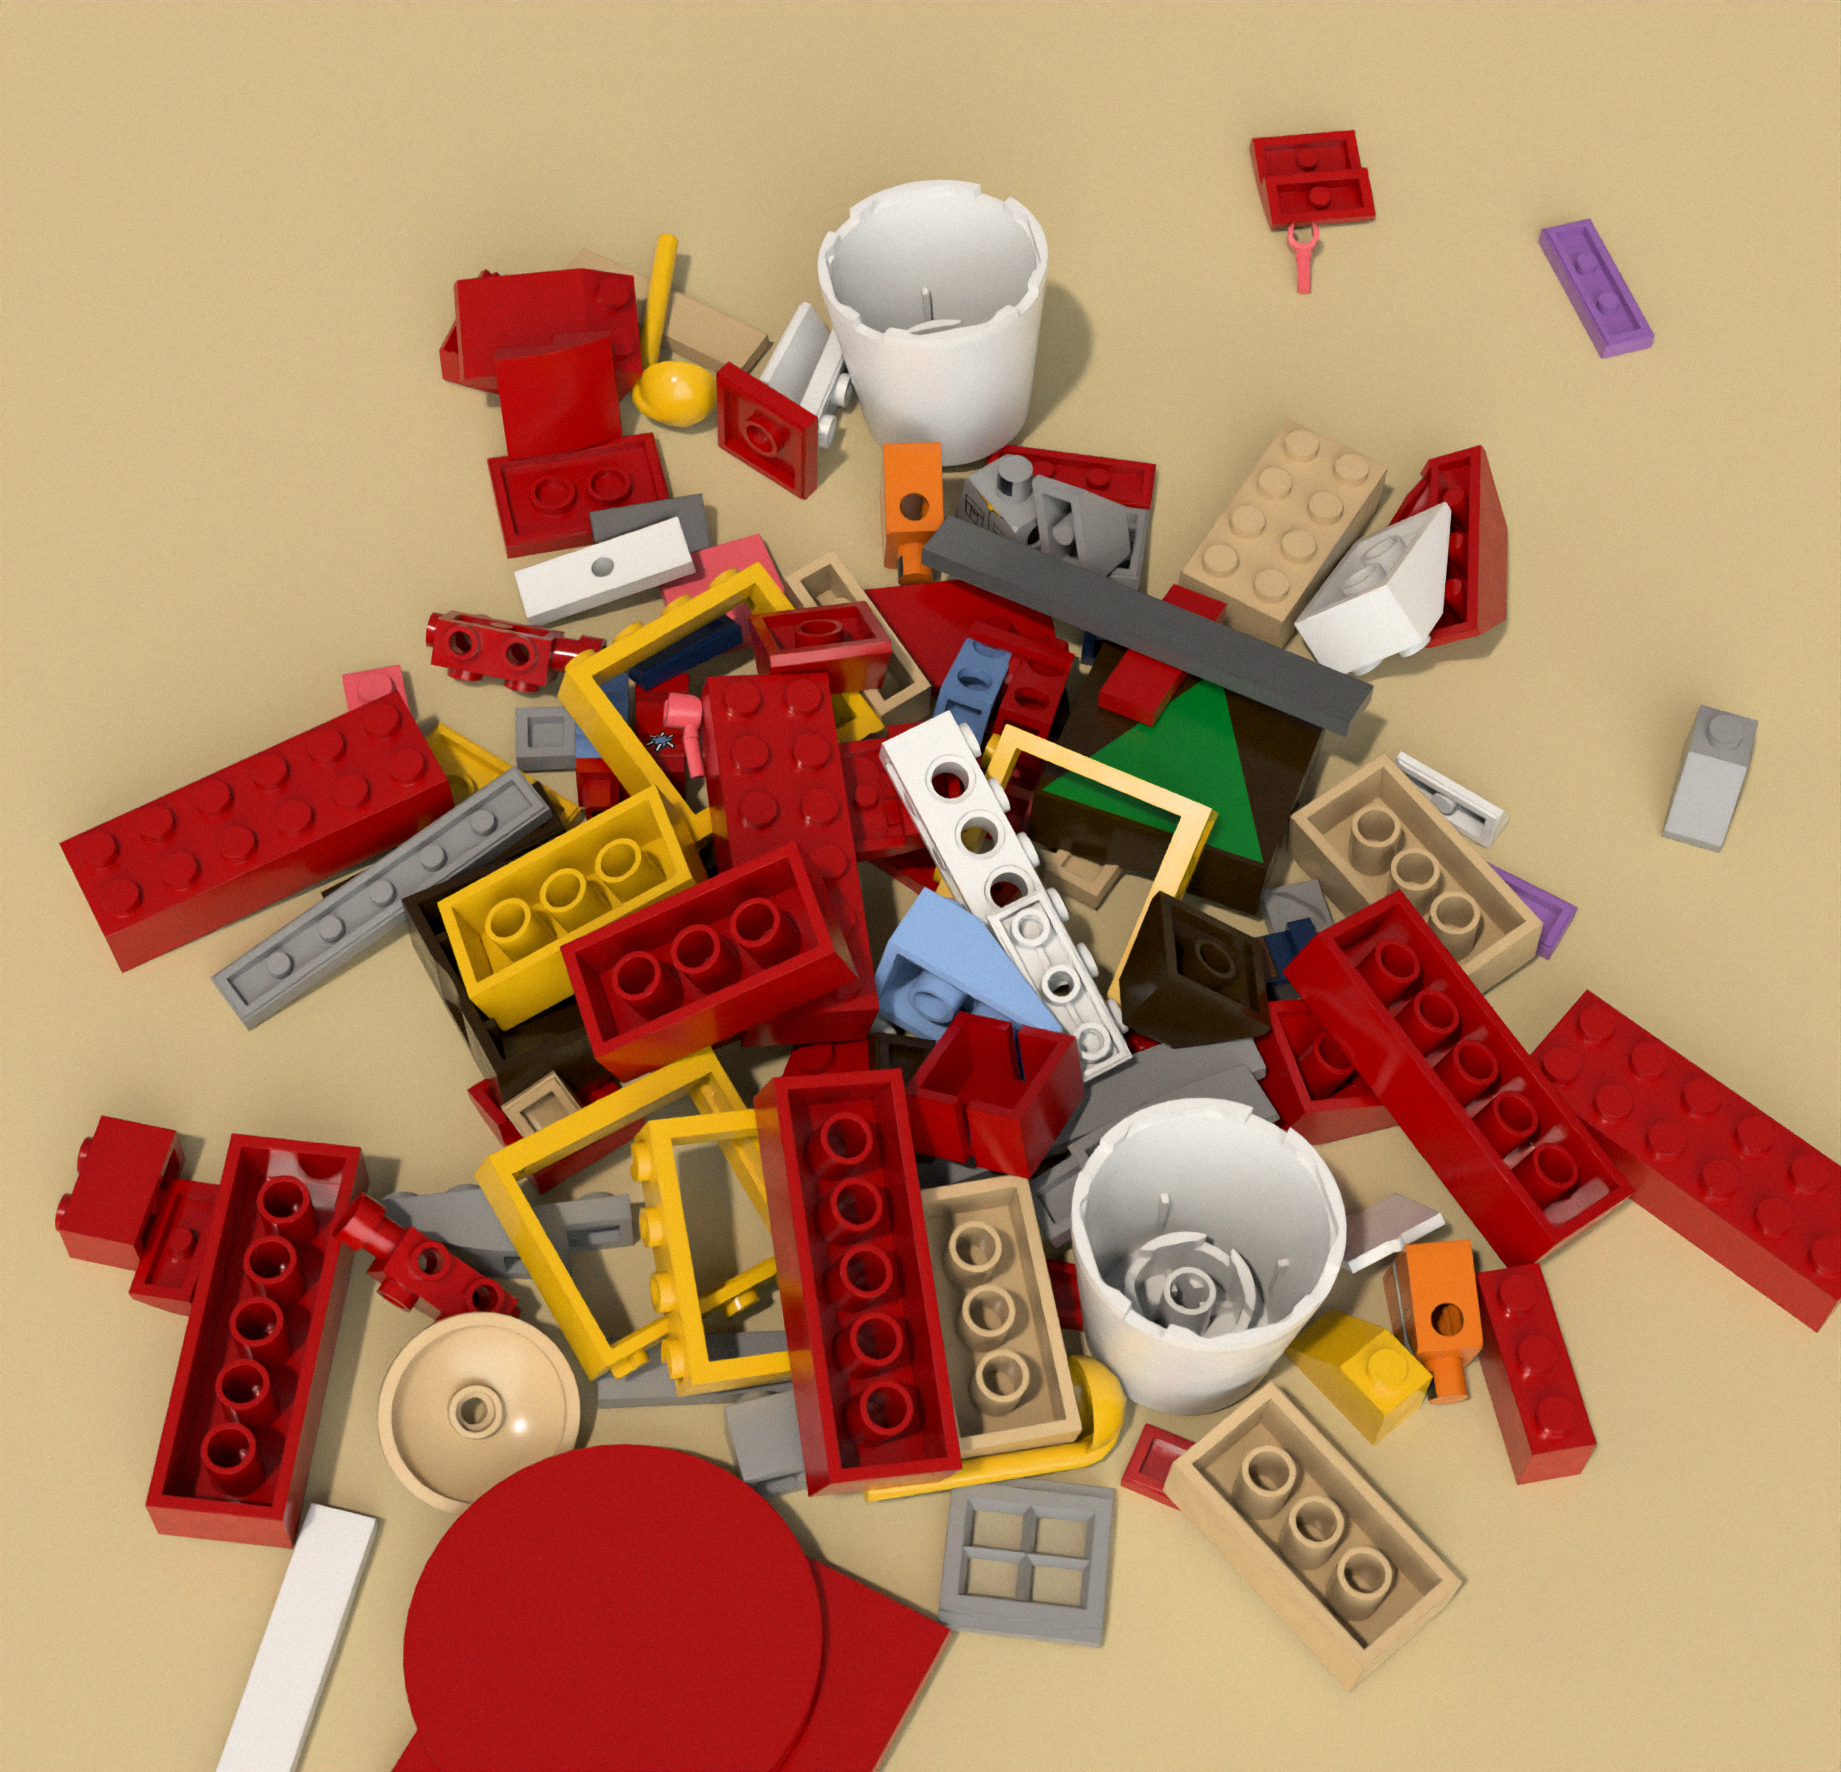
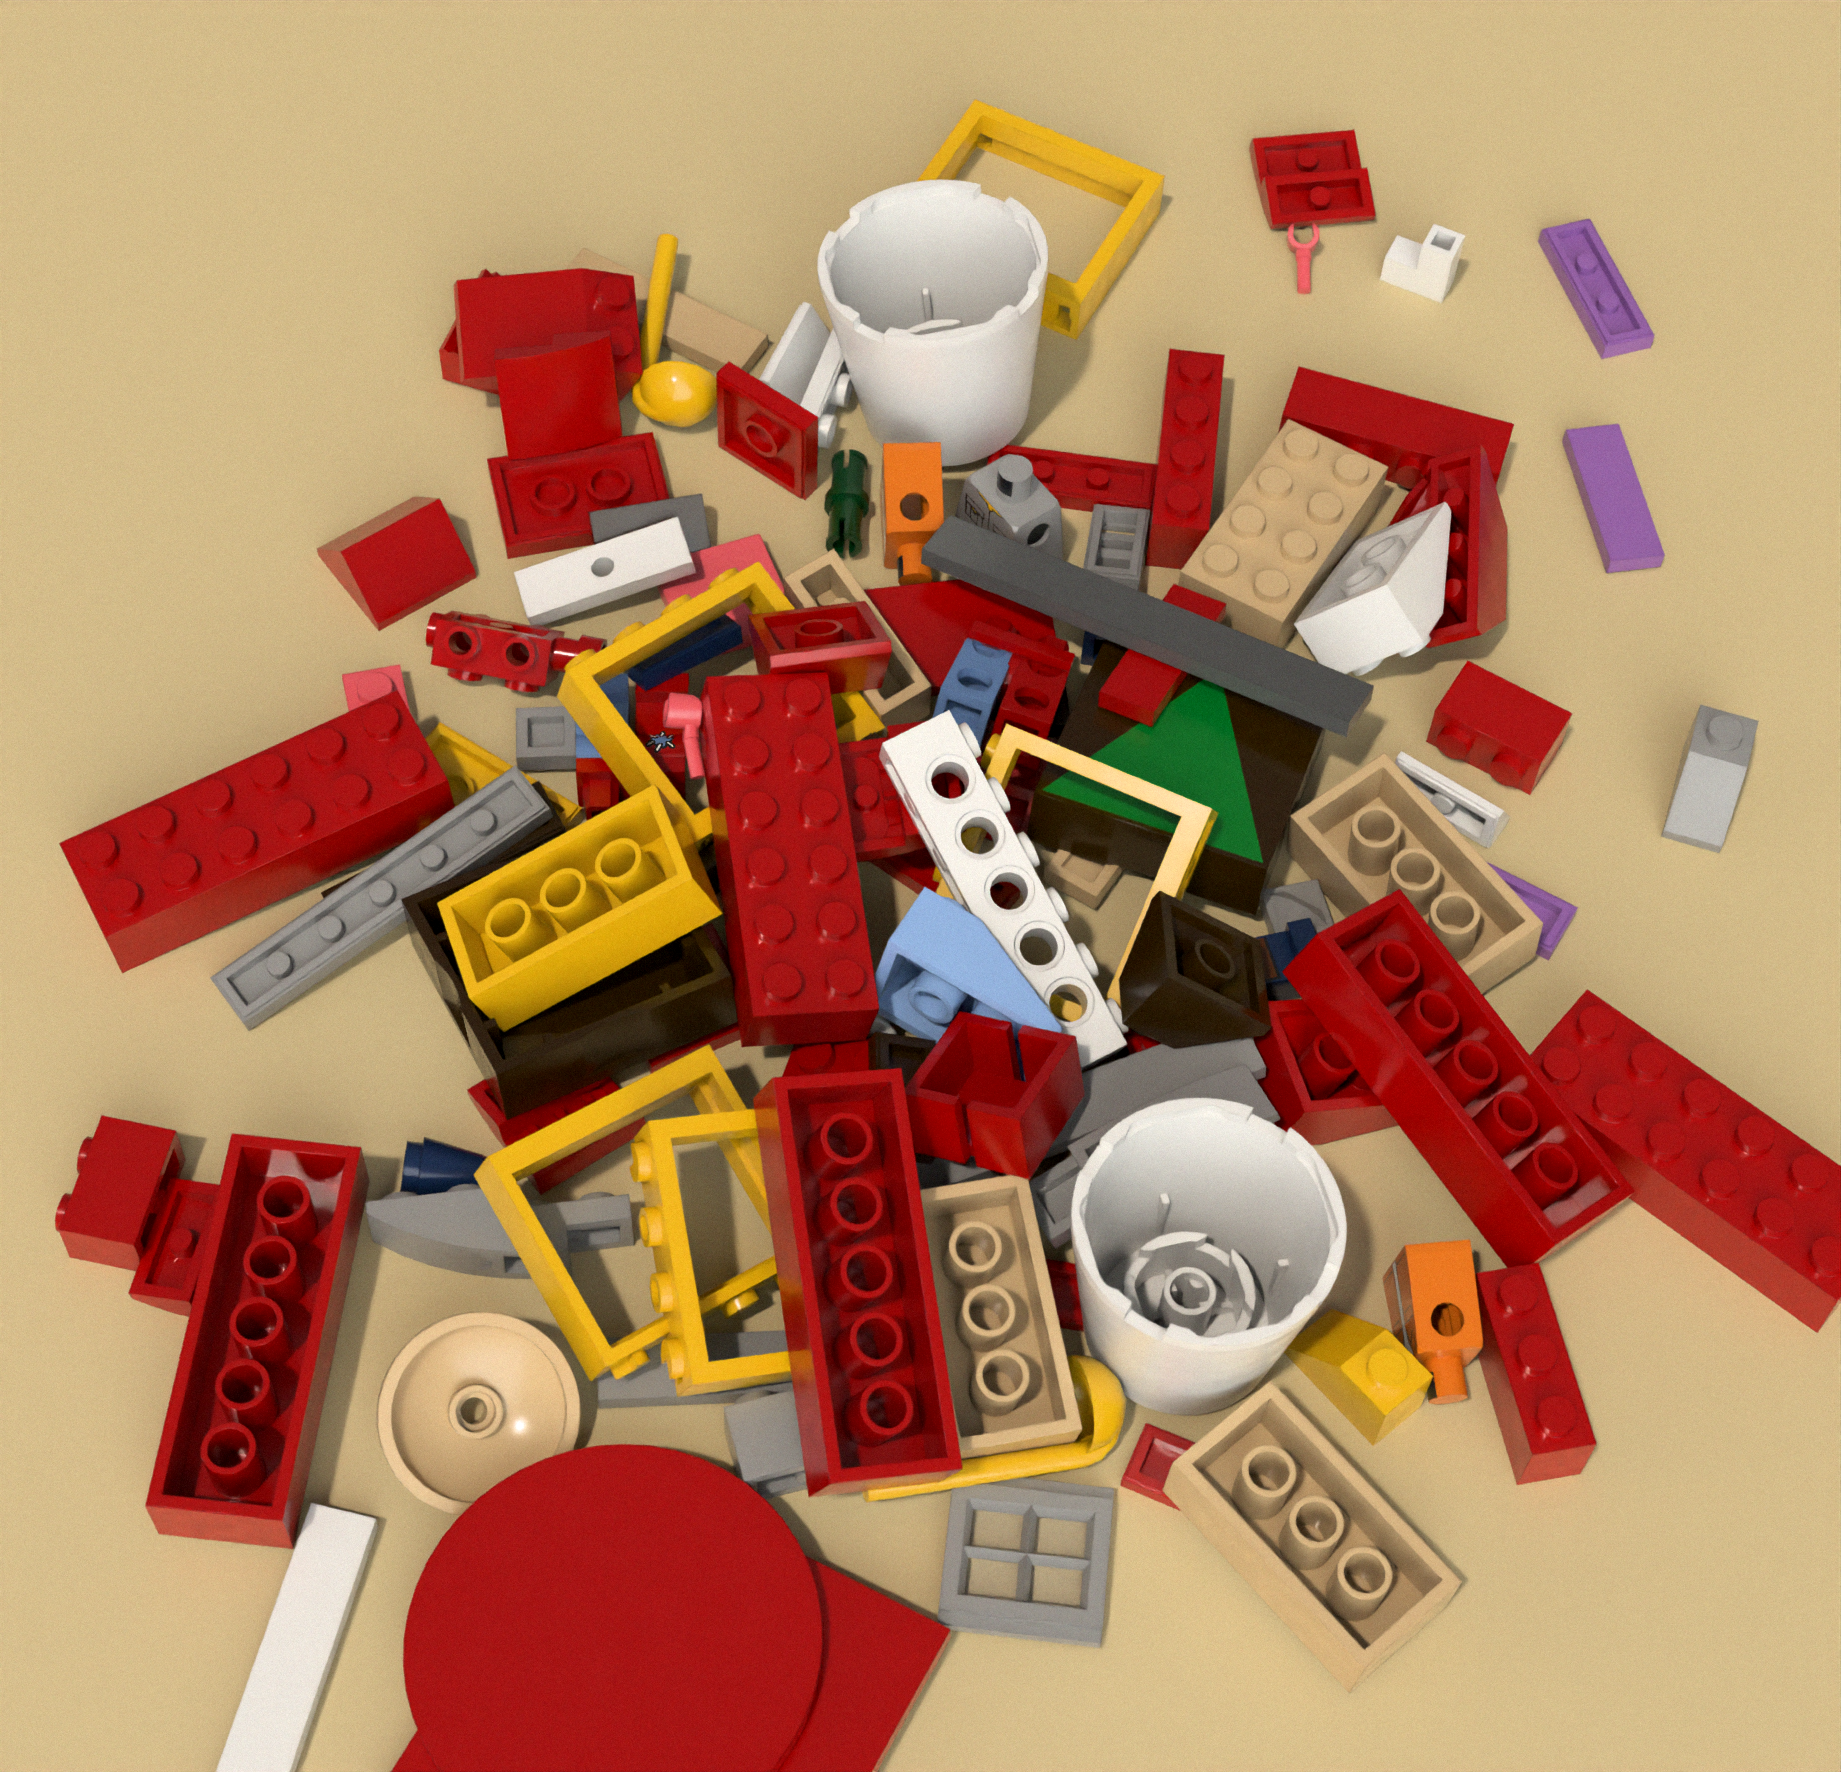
red brick [332,1192,521,1323] -> none
tan slope [501,1070,586,1138] -> none
red brick [559,840,859,1084] -> none
white tile [984,887,1133,1084] -> none
light grey slope [1032,474,1131,577] -> none
white piece [1340,1193,1445,1274] -> none
none -> red slope [317,496,476,631]
none -> dark blue cone [400,1136,487,1195]
none -> dark green pin [824,449,869,558]
none -> yellow window [916,99,1165,340]
none -> red brick [1145,349,1225,570]
none -> red brick [1278,366,1514,489]
none -> white piece [1380,224,1465,303]
none -> red brick [1426,660,1573,795]
none -> medium lavender tile [1562,424,1665,573]

